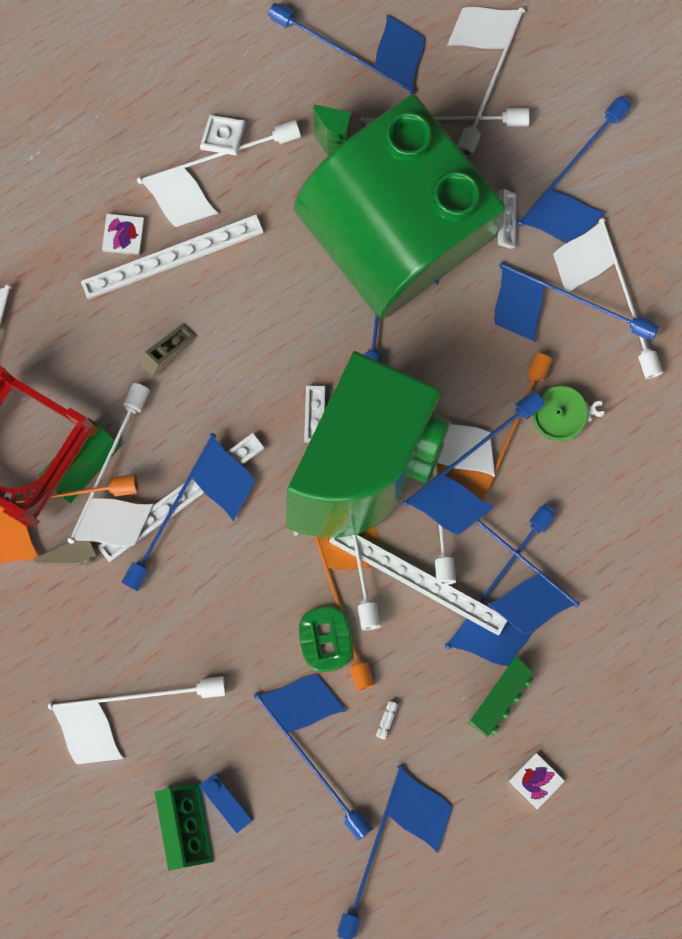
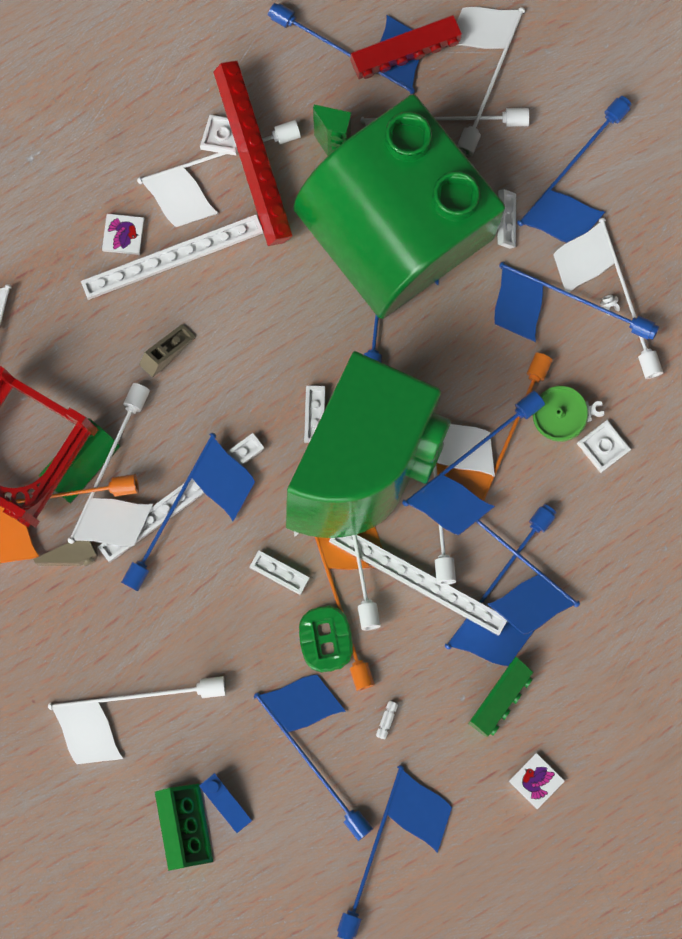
none -> red brick [213,60,293,246]
none -> white plate [249,550,310,595]
none -> red brick [350,15,462,79]
none -> white tile [577,420,631,473]
none -> white plate [600,295,620,315]

